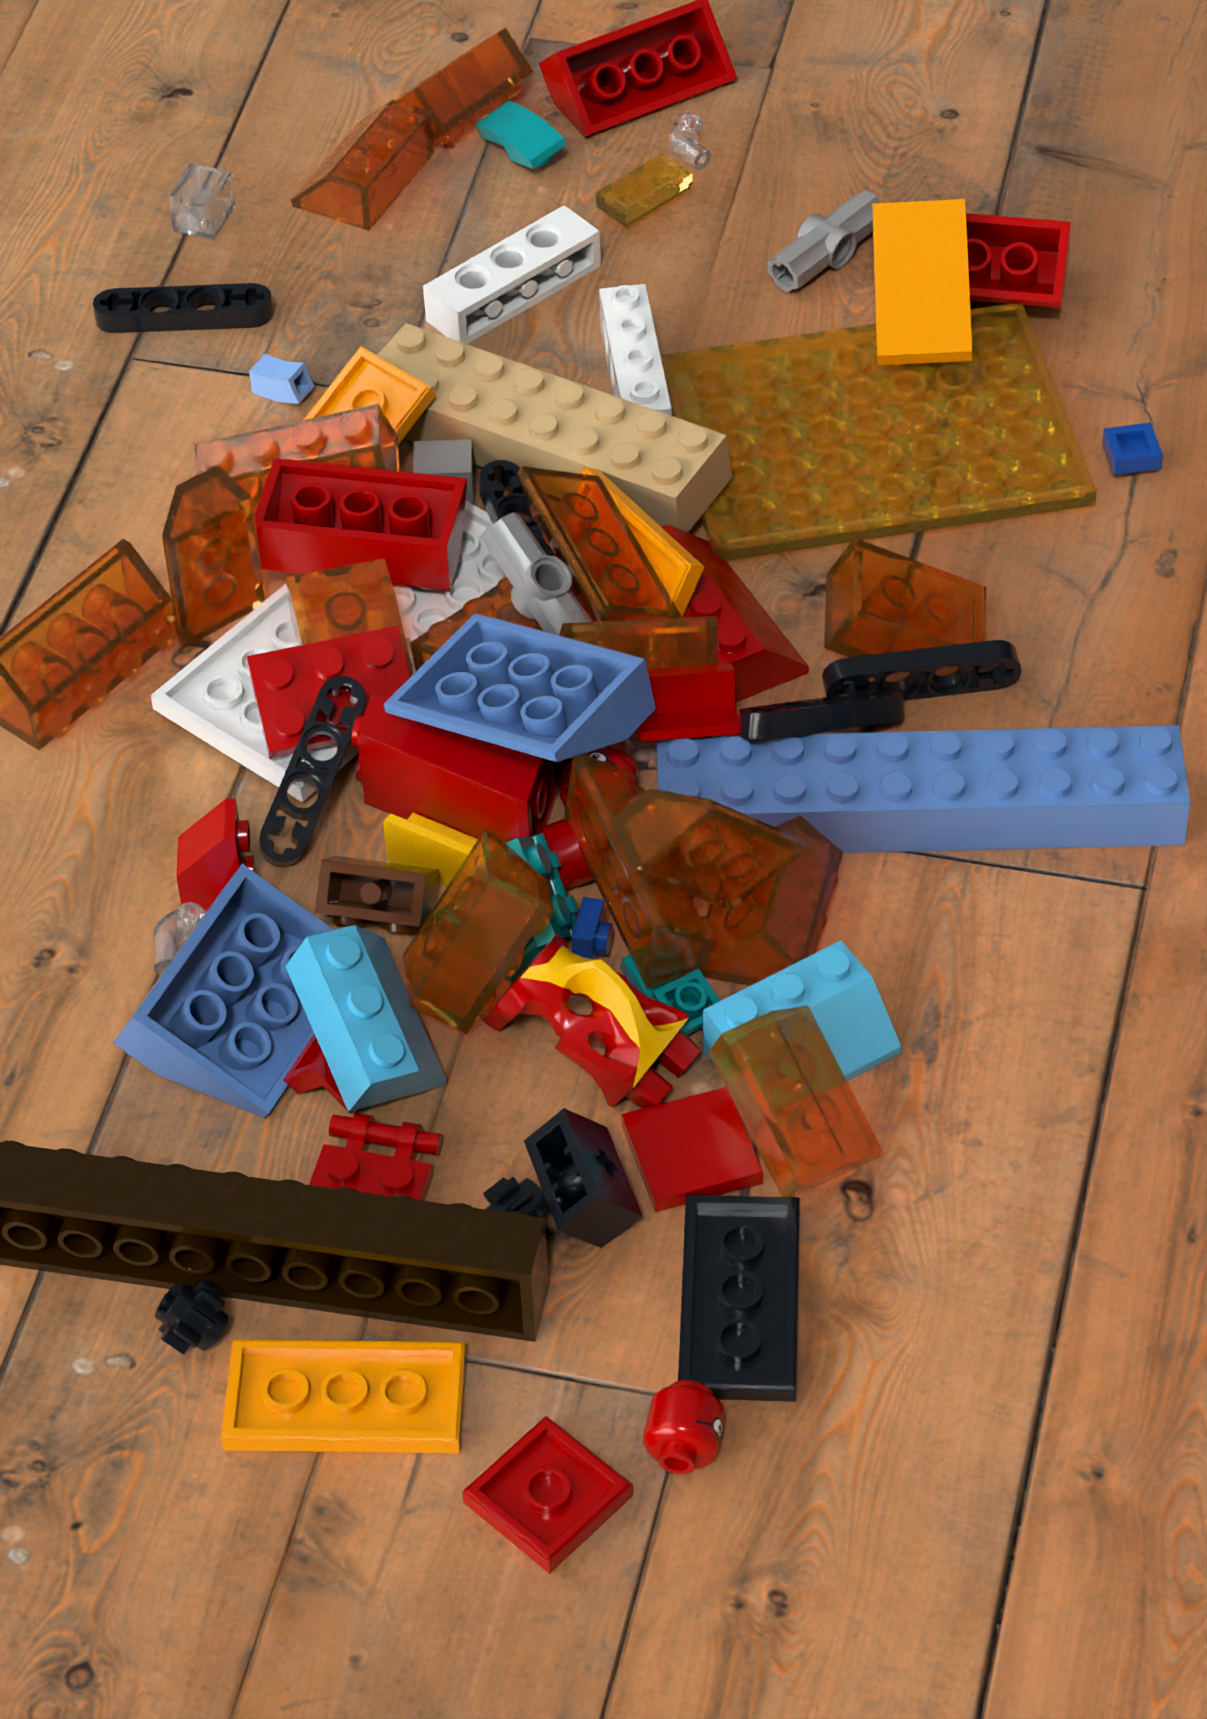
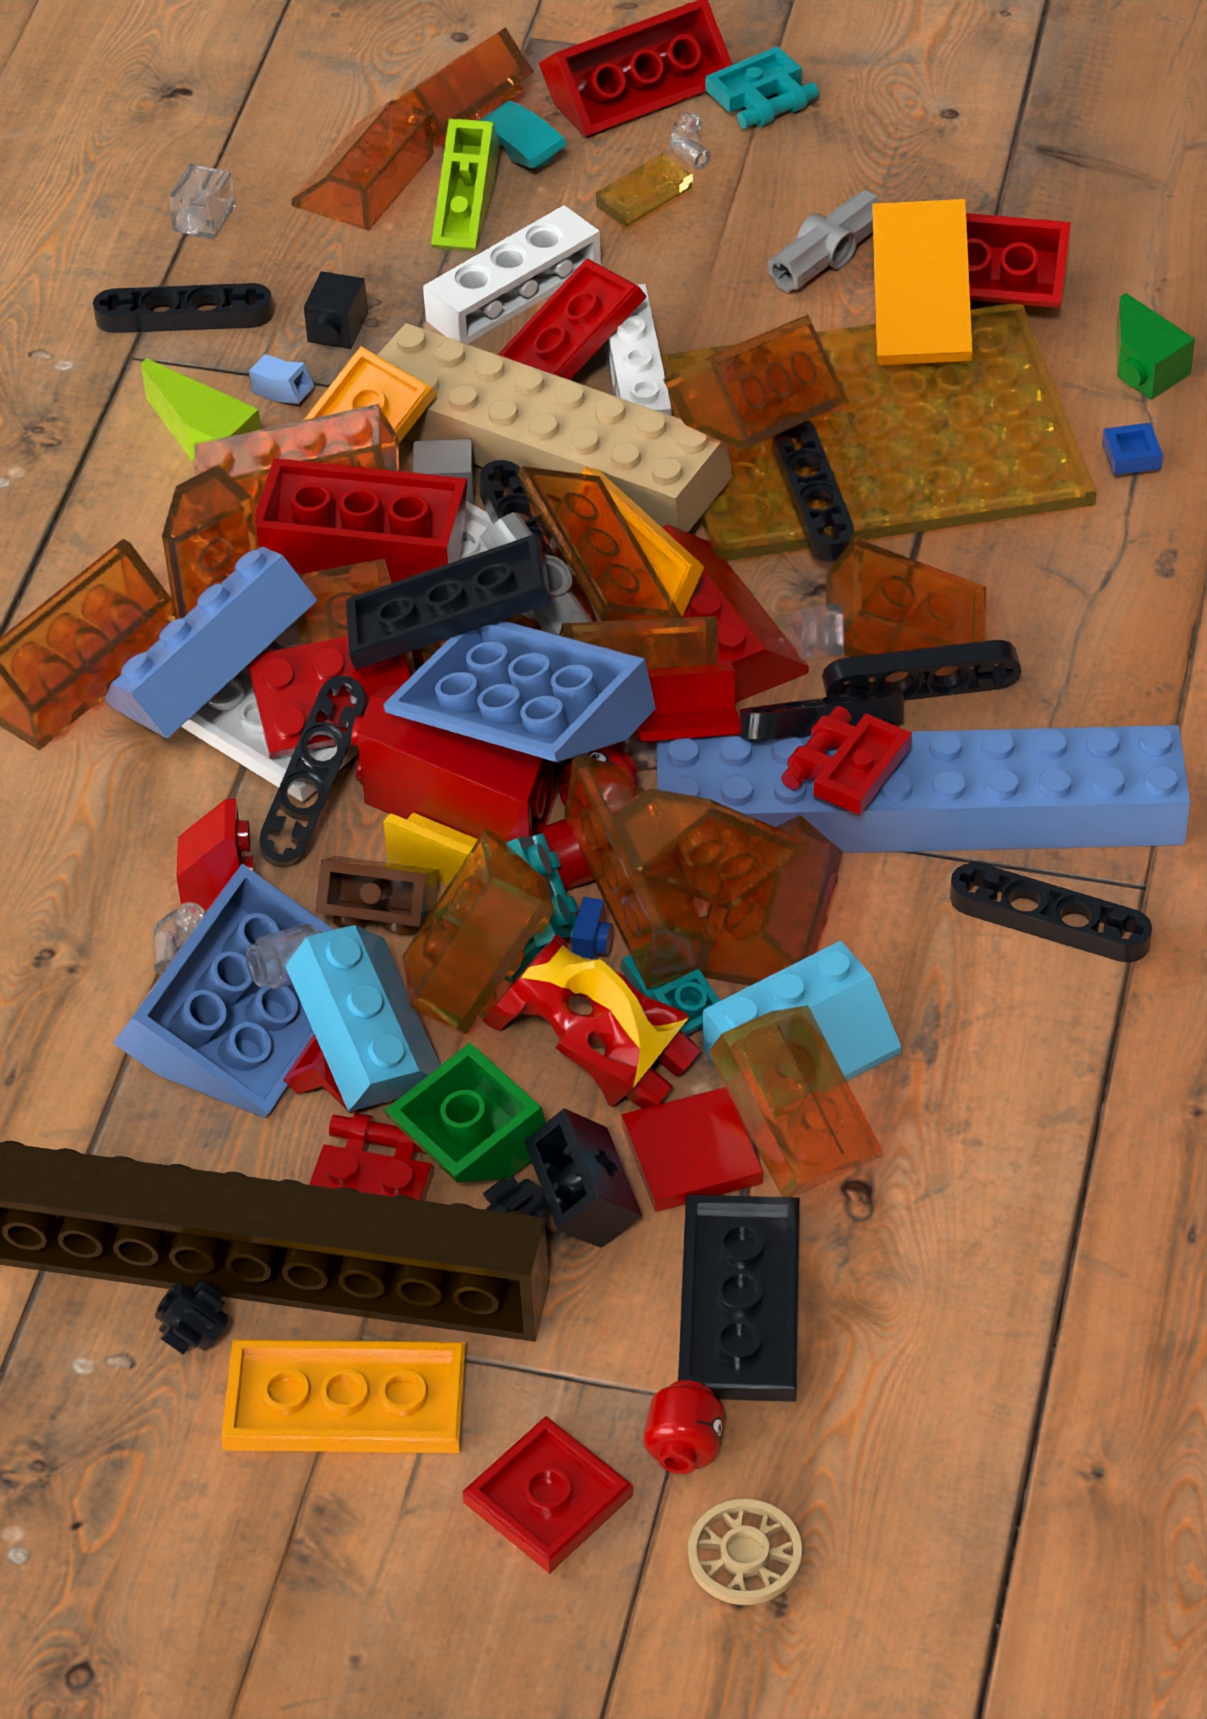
none -> medium blue slope [104,547,318,739]
none -> lime slope [141,358,263,477]
none -> clear brick [246,923,323,989]
none -> black brick [304,271,368,349]
none -> black tile [346,534,552,670]
none -> green slope [384,1042,546,1183]
none -> lime slope [431,118,500,252]
none -> red tile [498,258,647,380]
none -> clear orange slope [663,314,849,451]
none -> tan wheel [688,1499,802,1605]
none -> teal plate [705,46,819,129]
none -> black beam [772,416,854,562]
none -> red plate [781,706,912,815]
none -> clear slope [785,604,845,660]
none -> black beam [950,862,1152,963]
none -> green slope [1116,293,1195,400]

